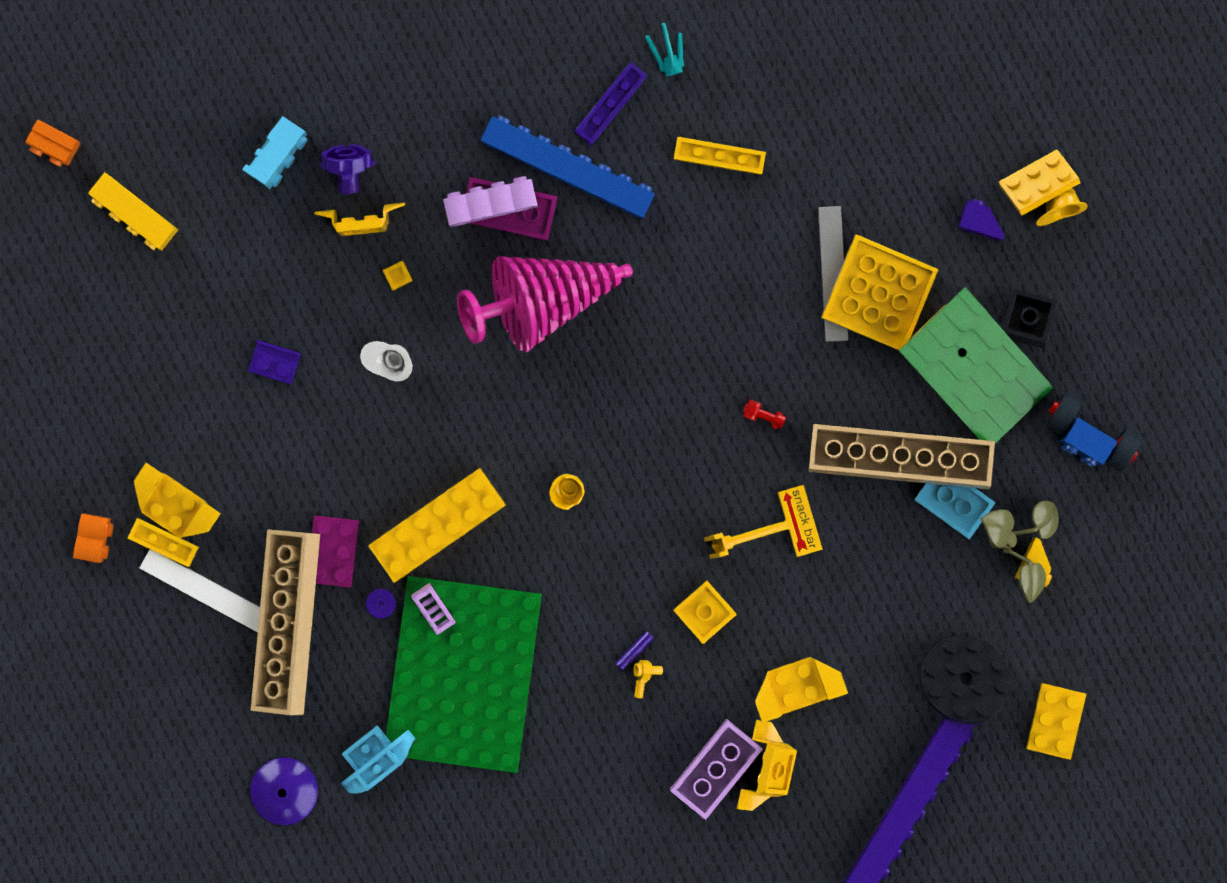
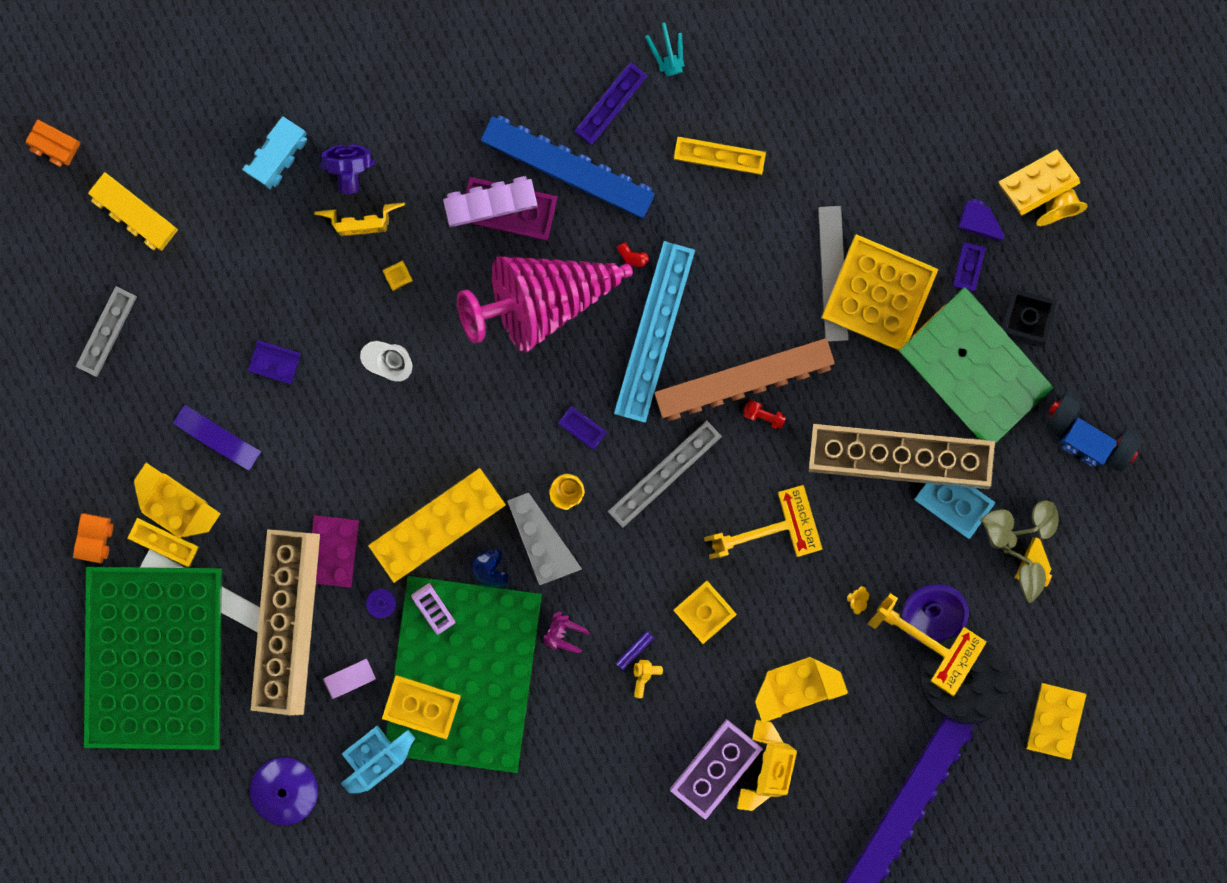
none -> light grey plate [76,286,137,377]
none -> green plate [84,567,222,750]
none -> dark purple slope [173,404,261,471]
none -> lavender slope [323,659,376,699]
none -> yellow plate [382,675,461,739]
none -> clear blue helmet [472,549,509,587]
none -> light grey wedge [508,493,582,585]
none -> magenta piece [544,612,589,653]
none -> dark purple tile [558,406,607,450]
none -> light grey tile [608,420,722,528]
none -> medium azure plate [614,241,695,423]
none -> red arm [616,242,649,267]
none -> nougat brick [654,338,835,421]
none -> yellow plant [847,586,869,615]
none -> yellow piece [868,593,986,696]
none -> dark purple dish [901,584,969,644]
none -> dark purple plate [952,242,986,292]

